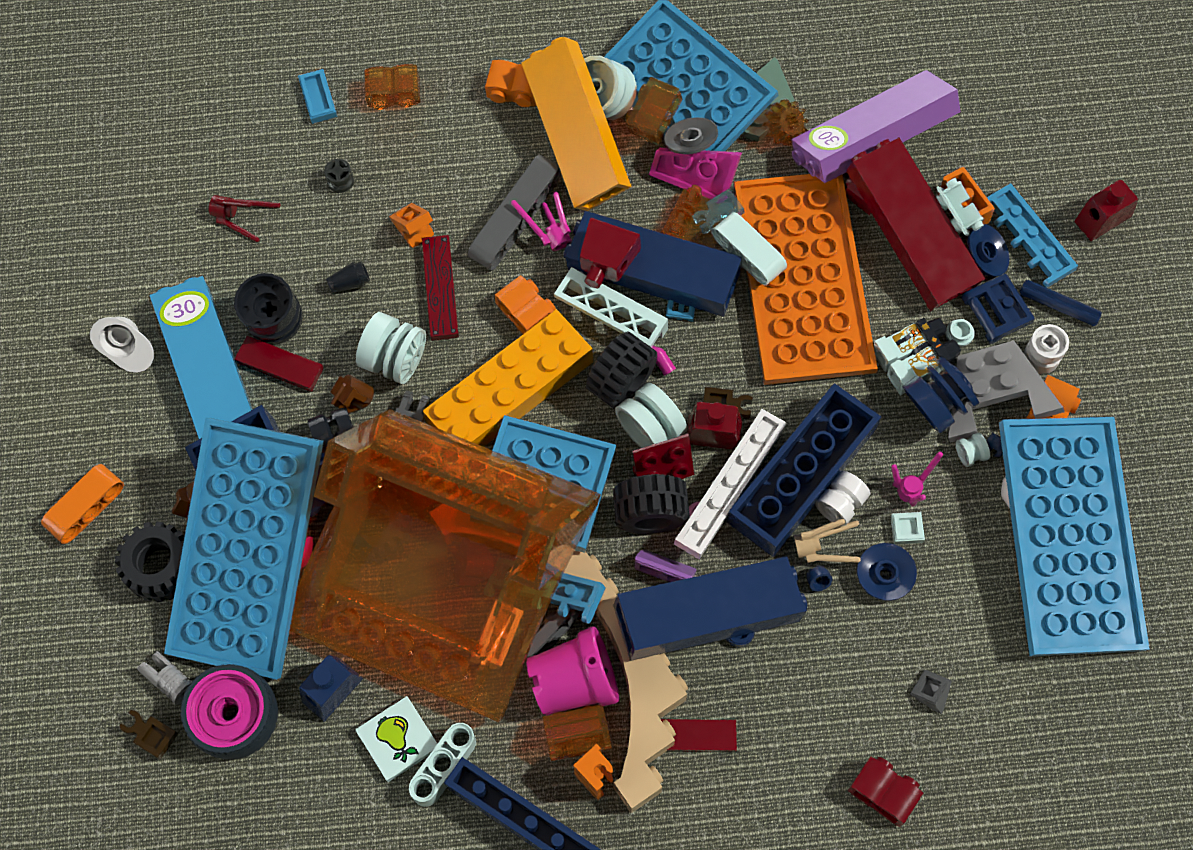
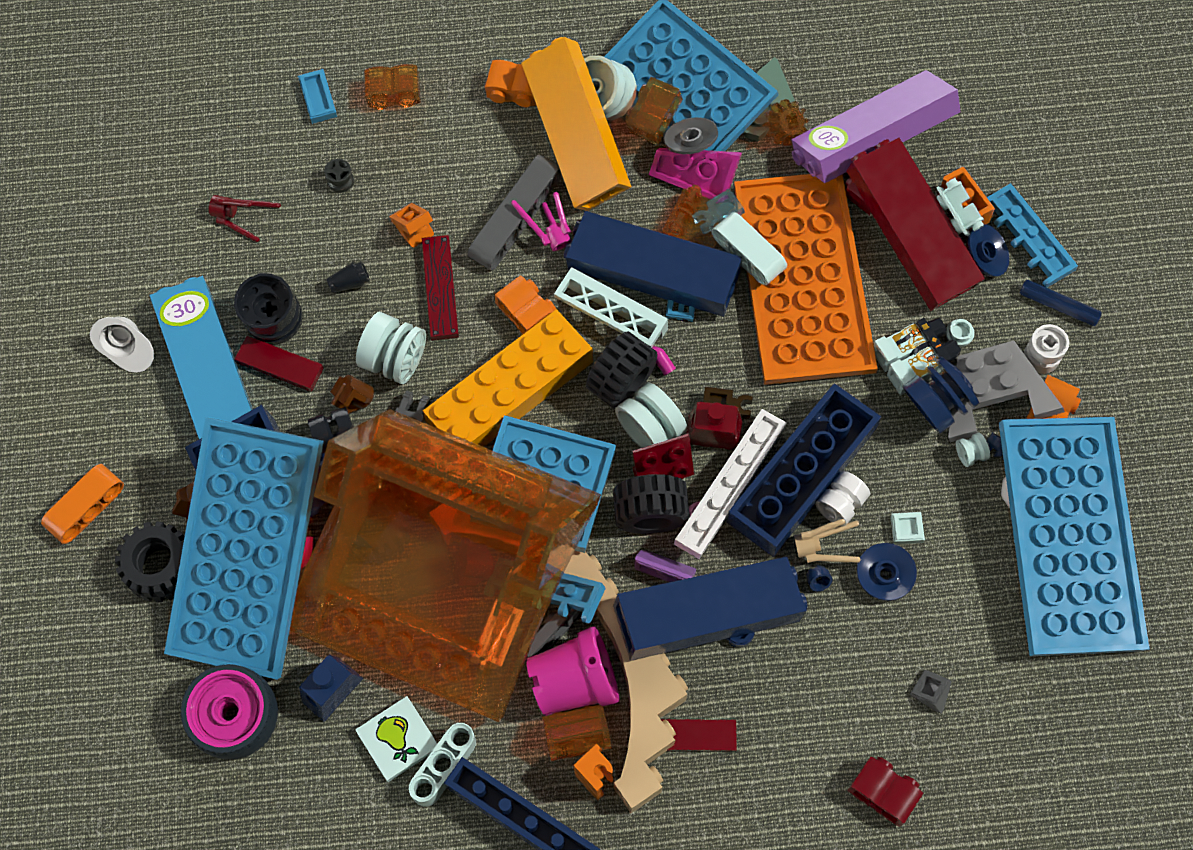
dark brown plate [119,710,178,760] -> none
light grey hinge [137,651,192,705] -> none
dark red torso [580,218,641,289] -> none
dark pink plant [891,452,943,506] -> none
dark blue plate [961,273,1035,344] -> none
dark red torso [1074,179,1138,242] -> none

